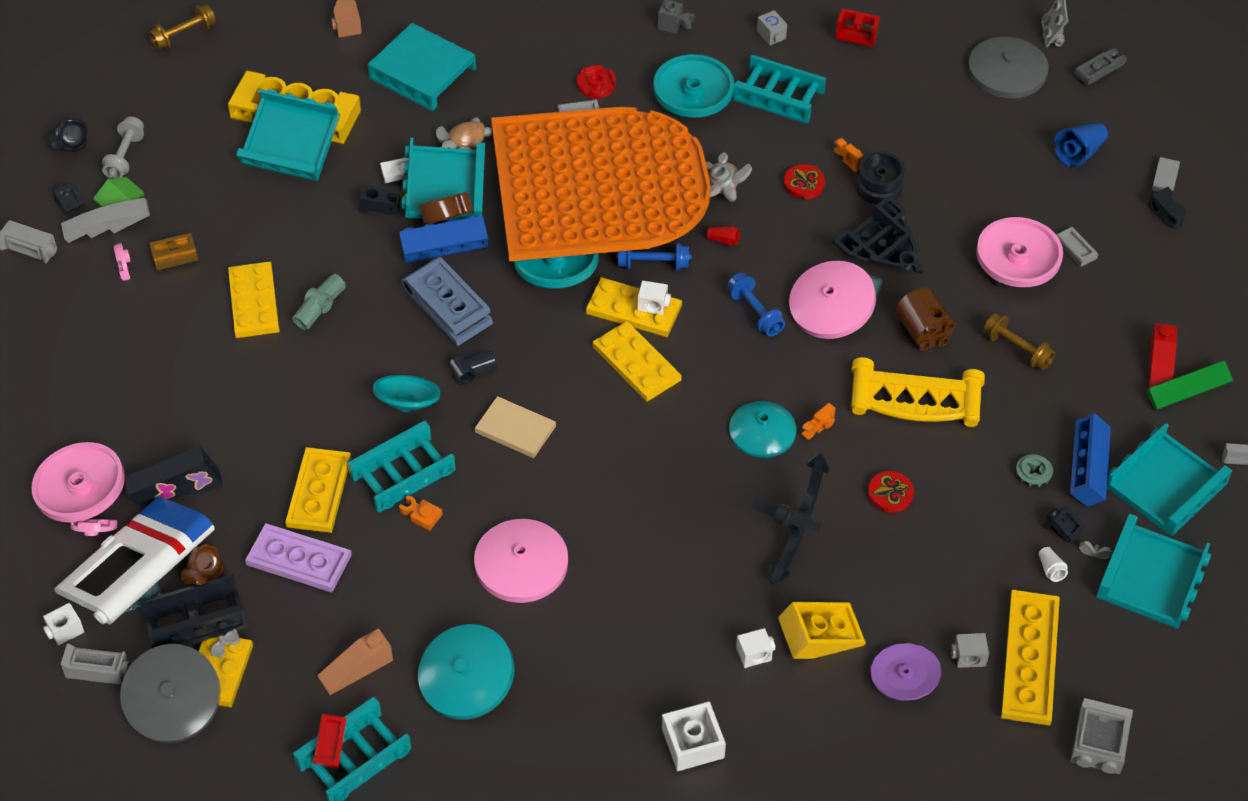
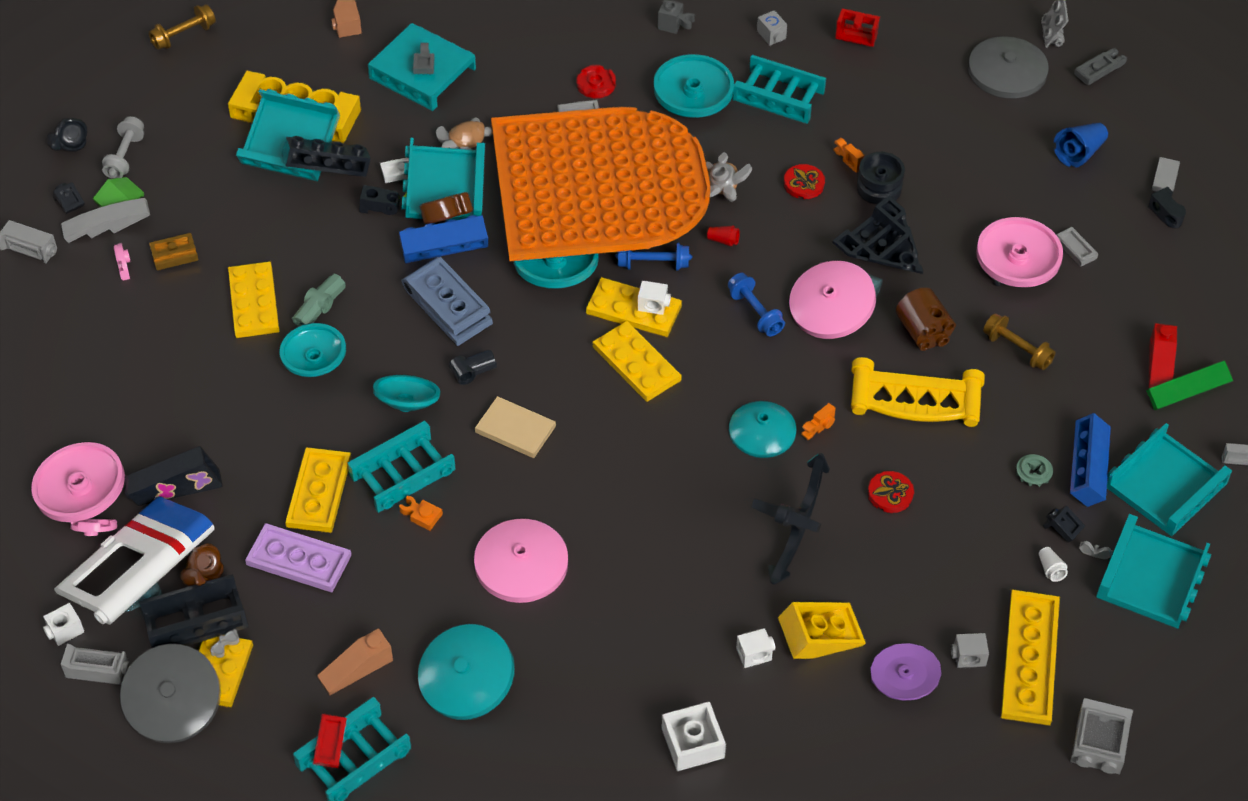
none -> teal dish [280,323,346,377]
none -> black brick [282,136,371,177]
none -> dark grey plate [413,43,435,74]

